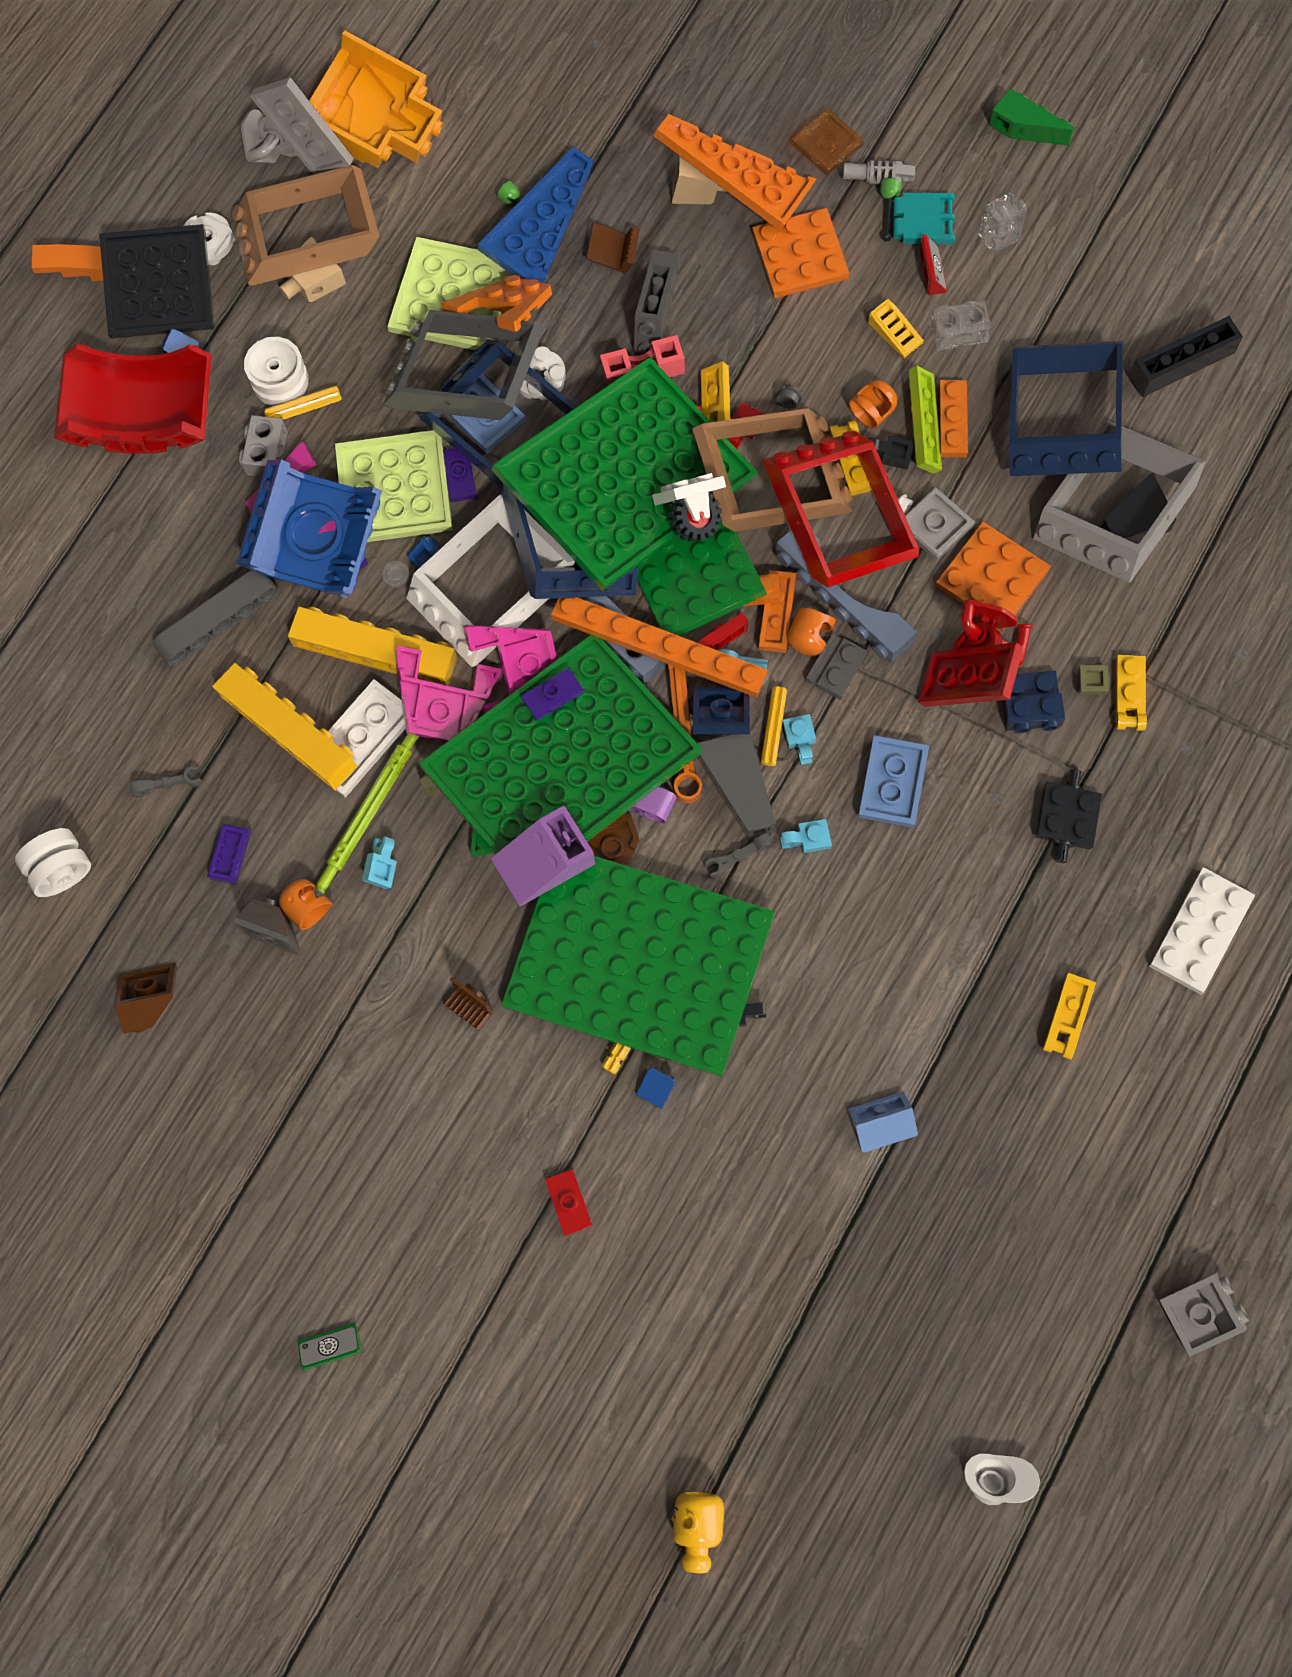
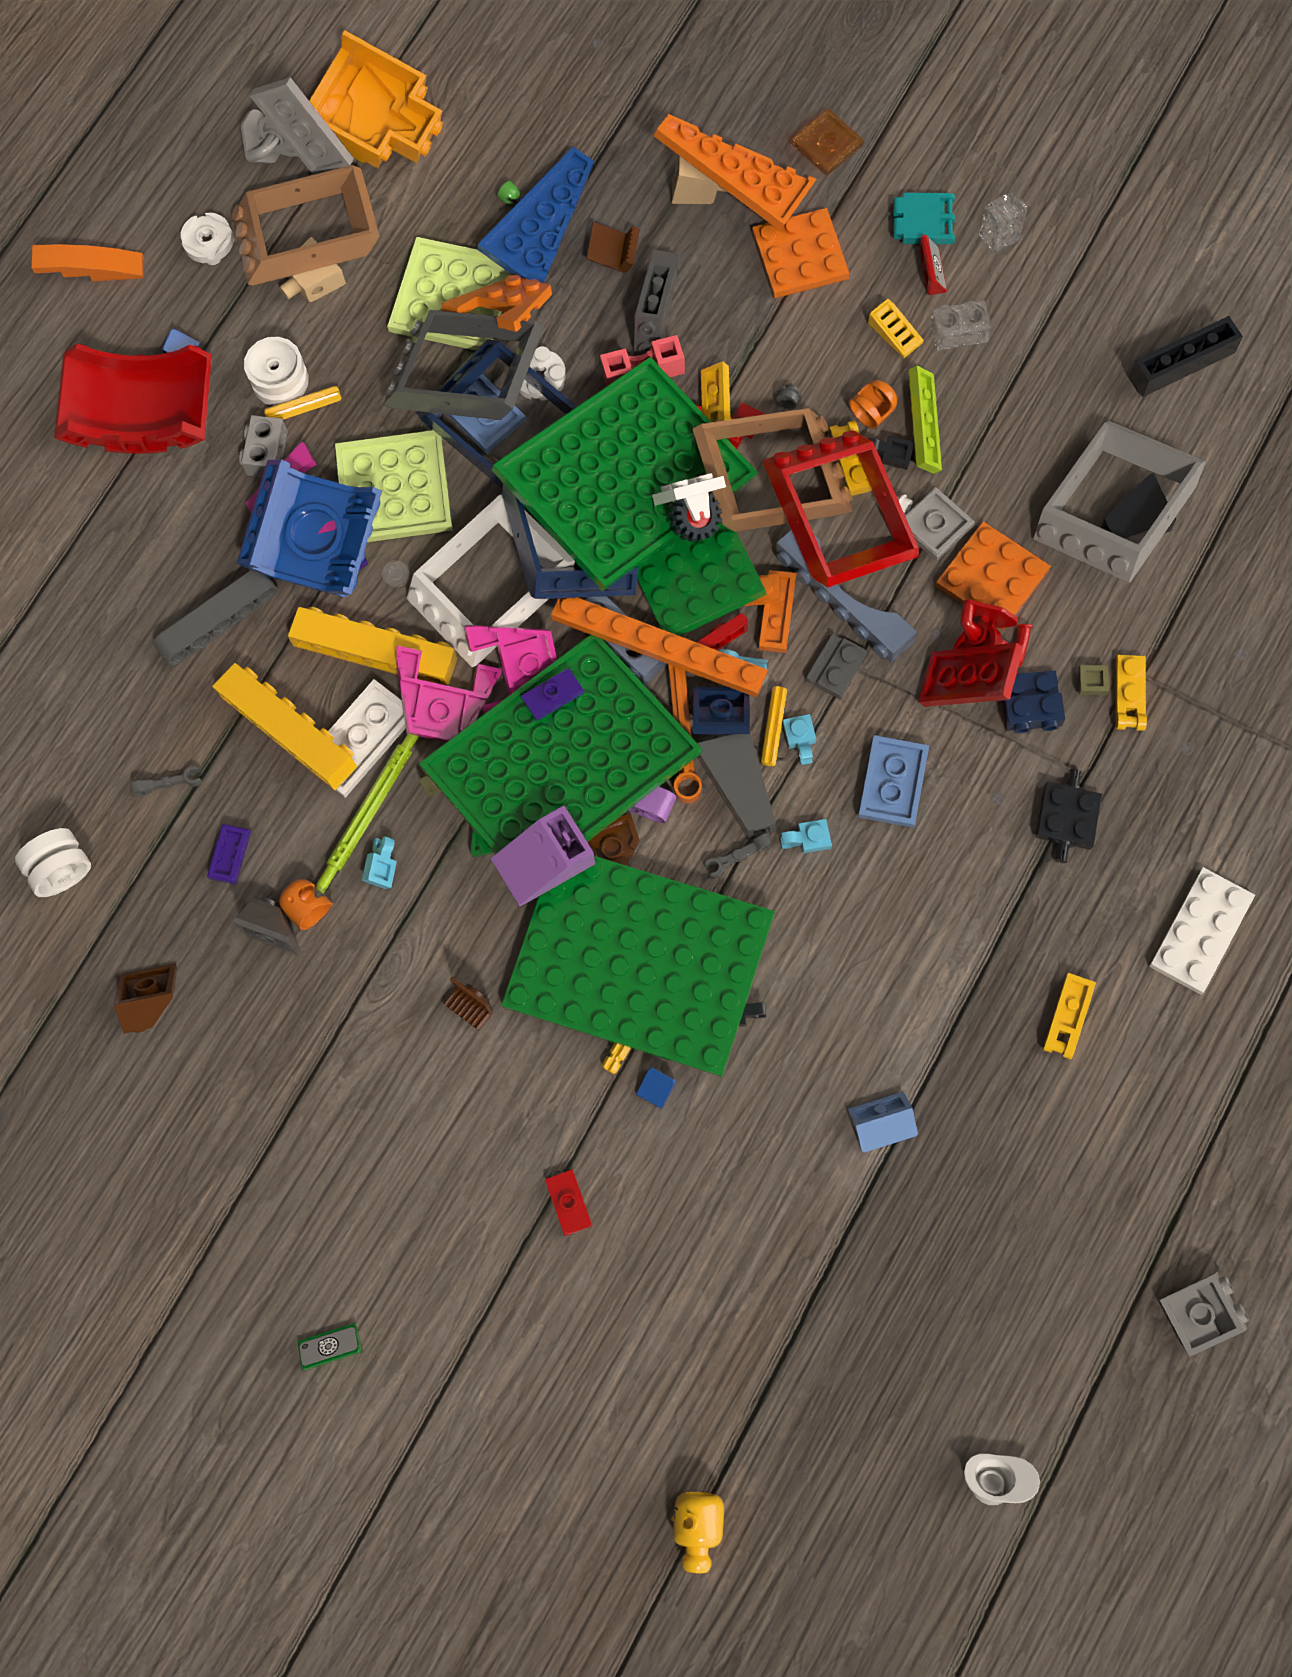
black plate [99,224,214,339] -> none
blue slope [407,537,442,569] -> none
dark purple plate [443,449,477,503] -> none
orange helmet [788,608,836,656] -> none
light grey hinge [843,160,915,185] -> none
hinge [880,178,901,242] -> none
orange plate [939,380,968,458] -> none
green slope [989,88,1075,146] -> none
dark blue window [1009,341,1123,476] -> none

